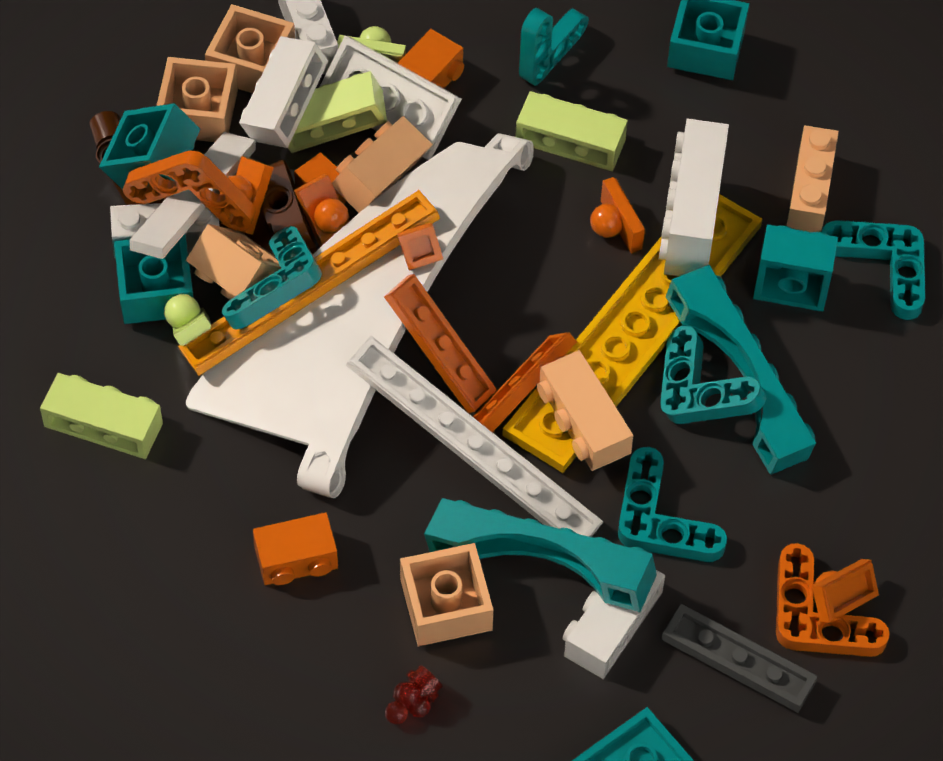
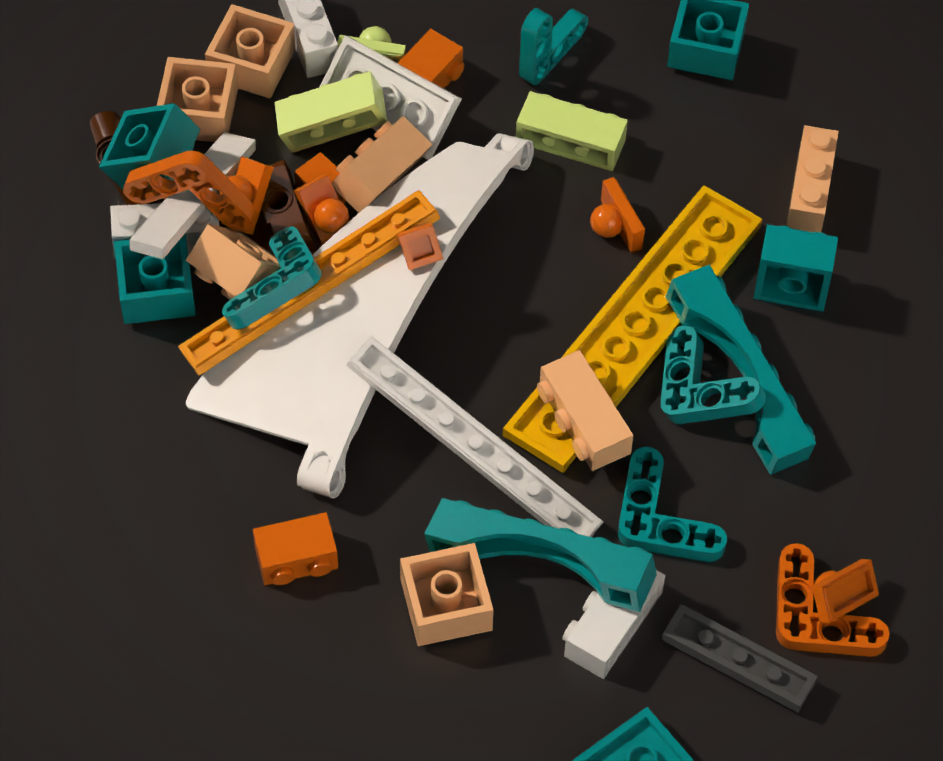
yellowish green brick [40,373,163,459] -> none
yellowish green tile [164,294,211,346] -> none
white brick [239,36,328,148] -> none
orange tile [384,273,497,413] -> none
clear red piece [385,665,443,725] -> none
orange tile [473,332,577,432] -> none
white brick [659,119,729,276] -> none
teal beam [822,220,925,320] -> none

